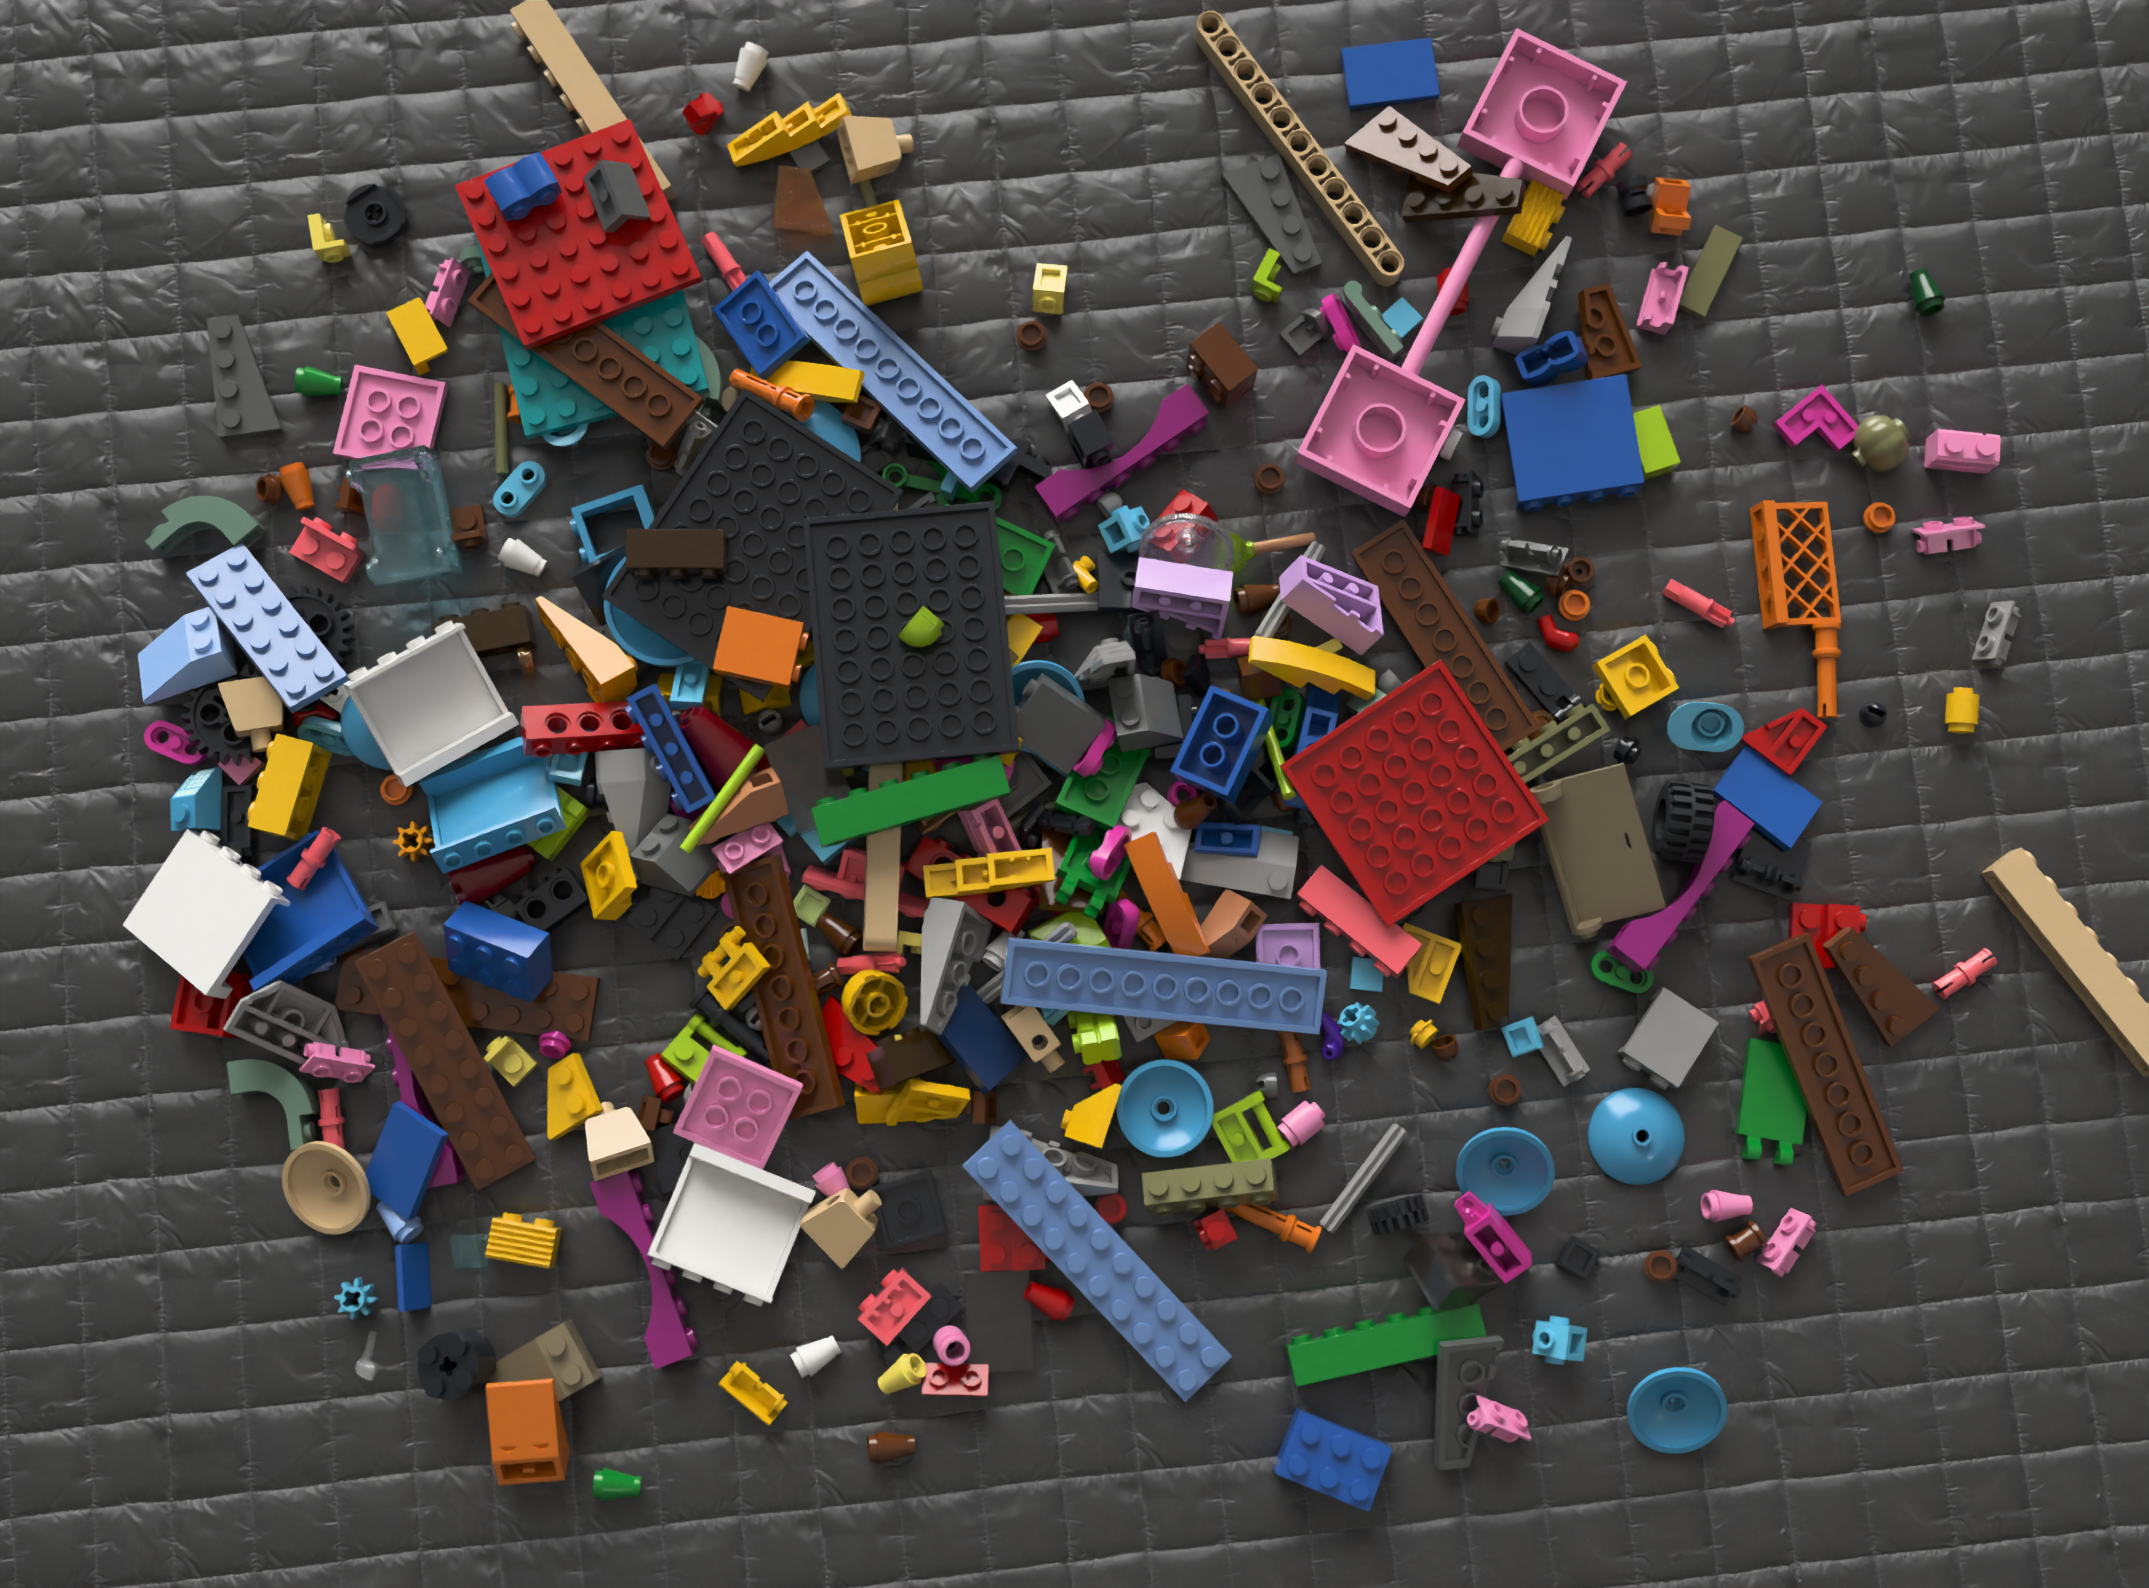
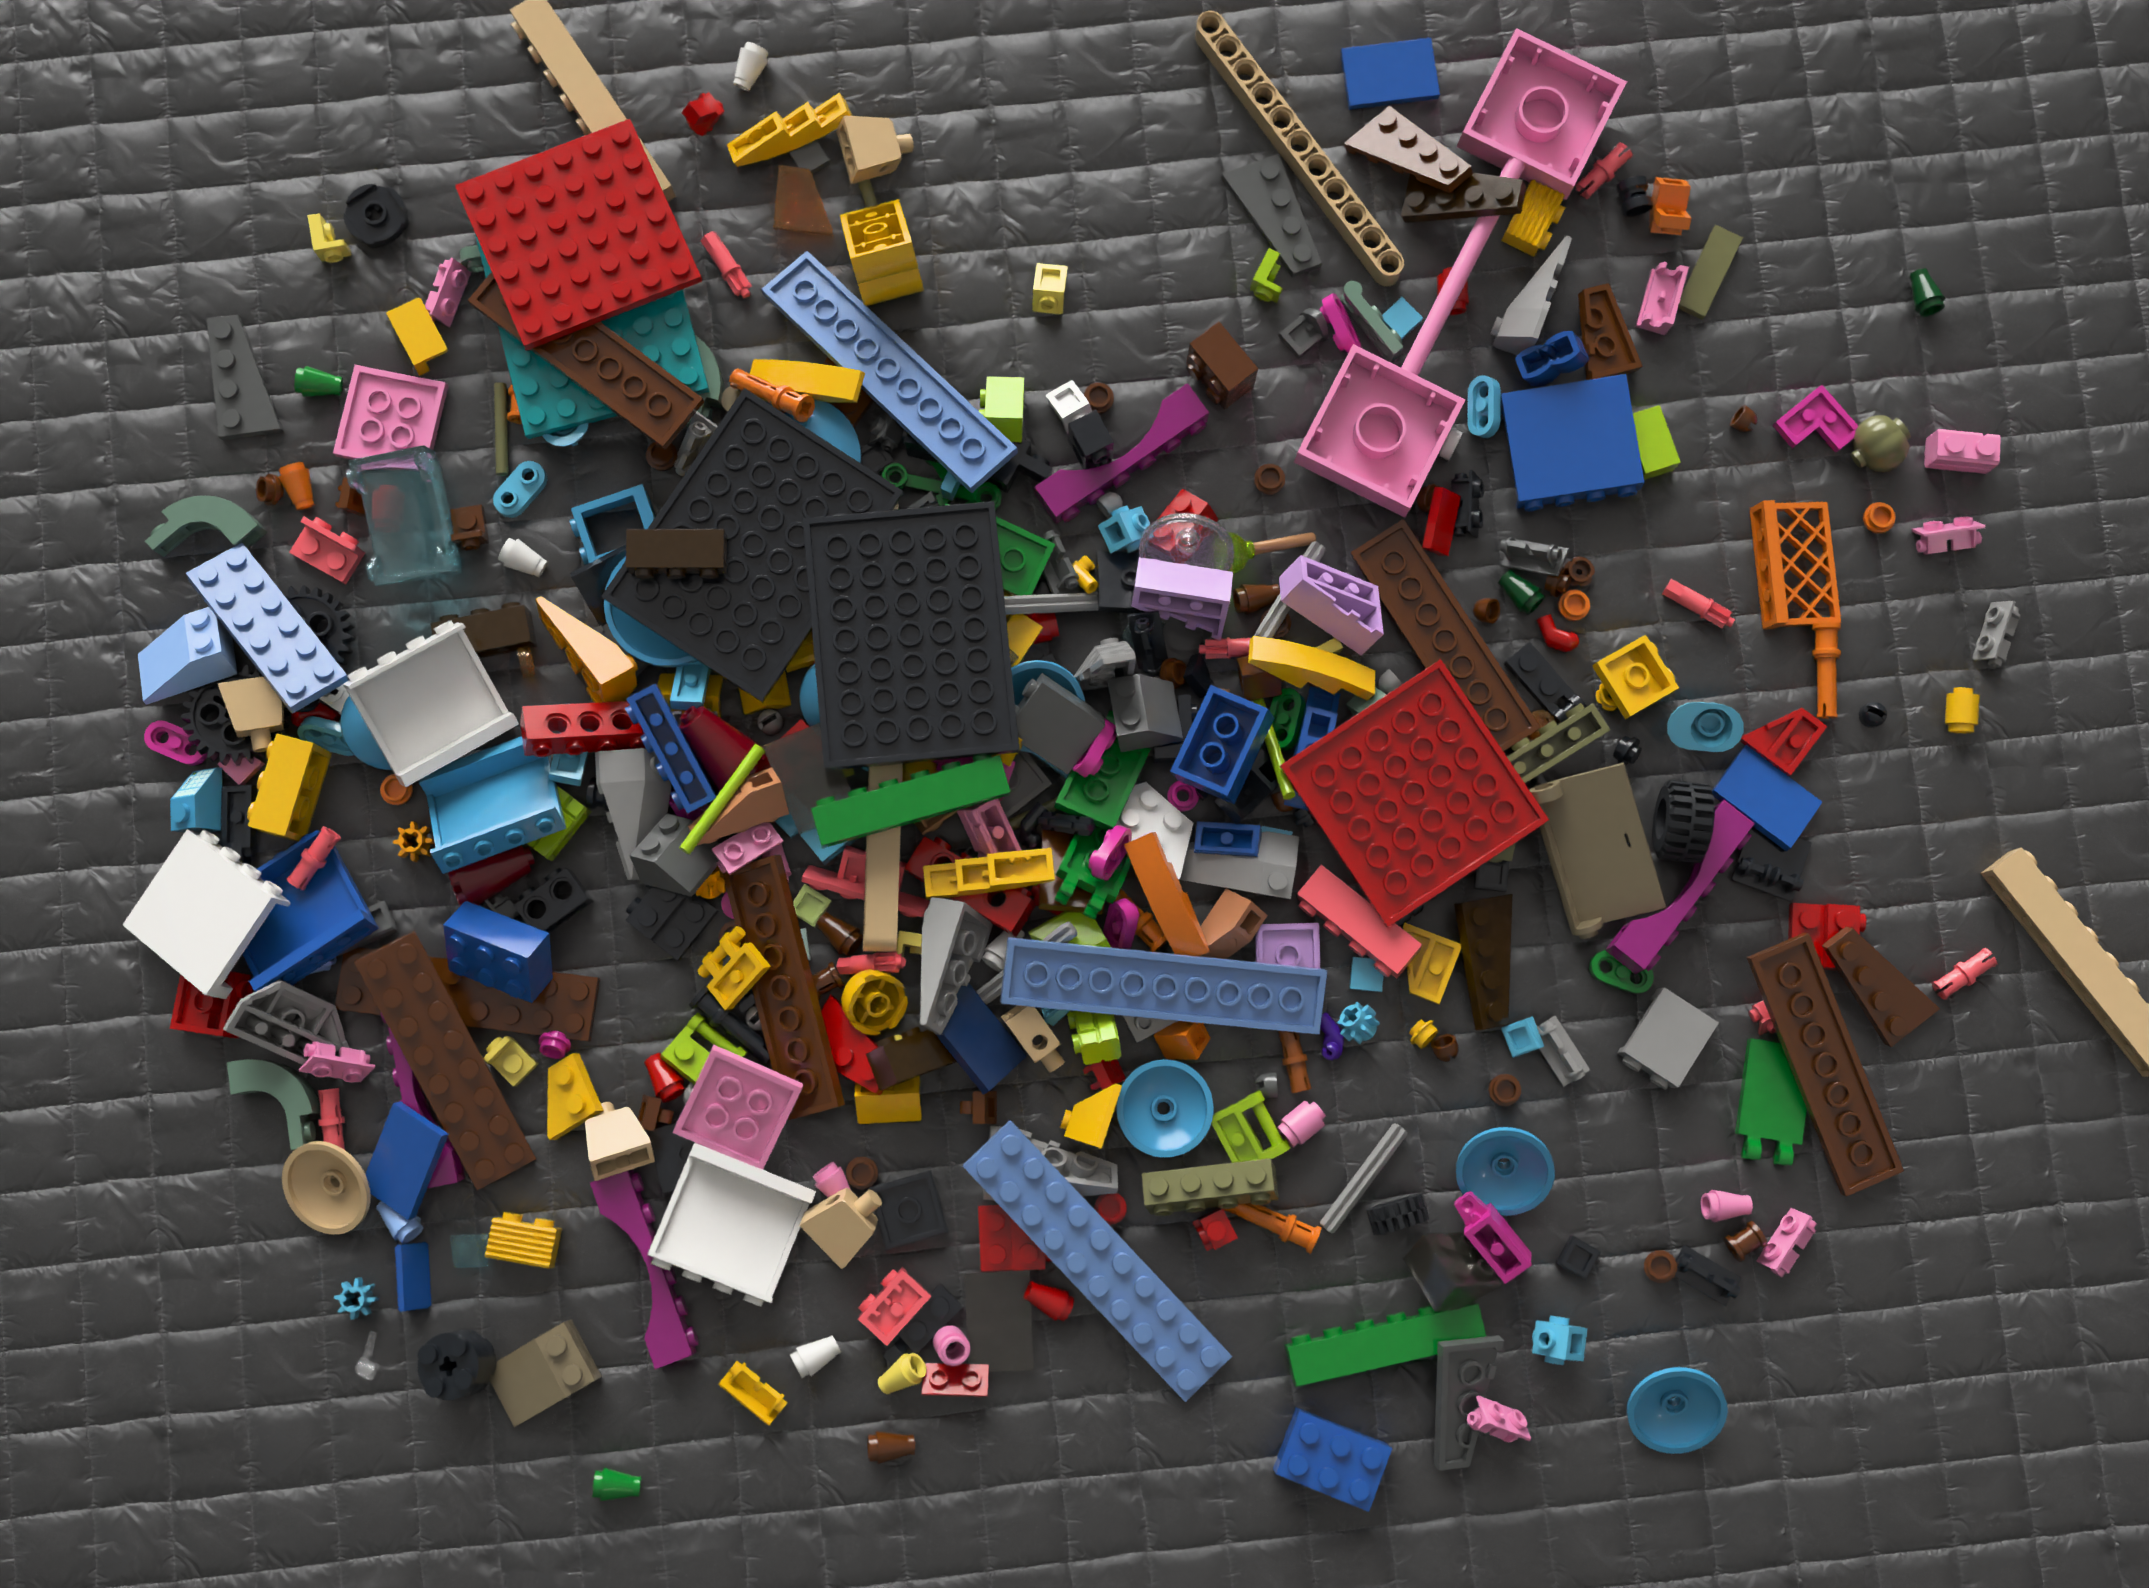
blue brick [484,152,562,221] -> none
orange slope [486,1379,570,1485] -> none
yellow plate [580,831,637,920] -> none
dark grey panel [583,160,651,233] -> none
blue tile [712,270,811,380] -> none
orange brick [713,606,810,690] -> none
reddish brown tile [841,394,883,435] -> none
yellow wing [885,1079,970,1126] -> none
lime piece [897,606,945,647] -> none
reddish brown plate [1016,321,1047,352] -> none
reddish brown cone [1173,792,1217,830] -> none
dark azure dish [1587,1088,1685,1185] -> none
none -> brick [979,377,1024,442]

